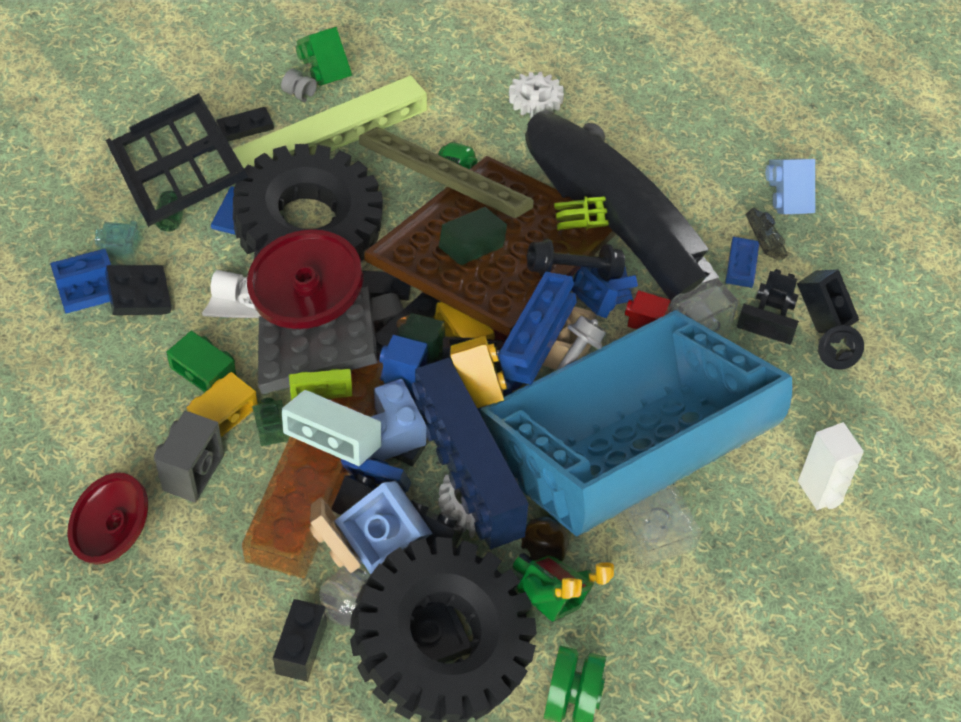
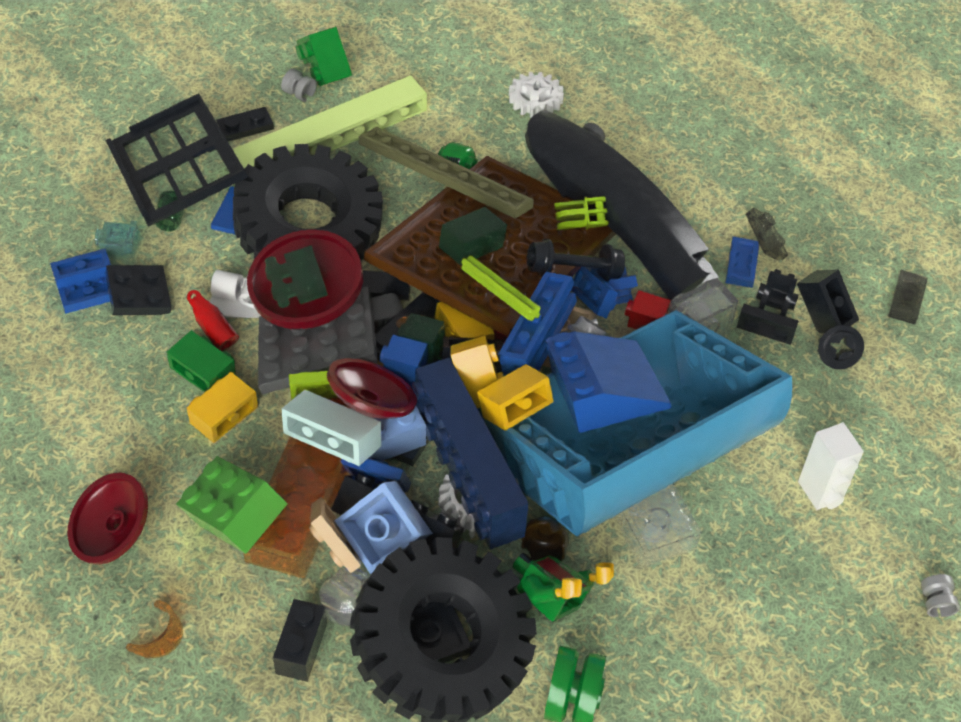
dark grey brick [154,411,224,503] -> none
clear green brick [252,398,291,447] -> none
light blue brick [765,158,815,214] -> none
none -> clear orange helmet [126,600,183,658]
none -> bright green brick [176,456,288,554]
none -> red piece [187,290,239,351]
none -> clear green plate [265,245,328,308]
none -> dark red dish [327,358,417,419]
none -> lime axle [461,256,541,321]
none -> yellow brick [477,364,554,431]
none -> blue slope [545,331,672,433]
none -> clear smoke plate [888,270,928,325]
none -> light grey wheel [921,574,960,617]

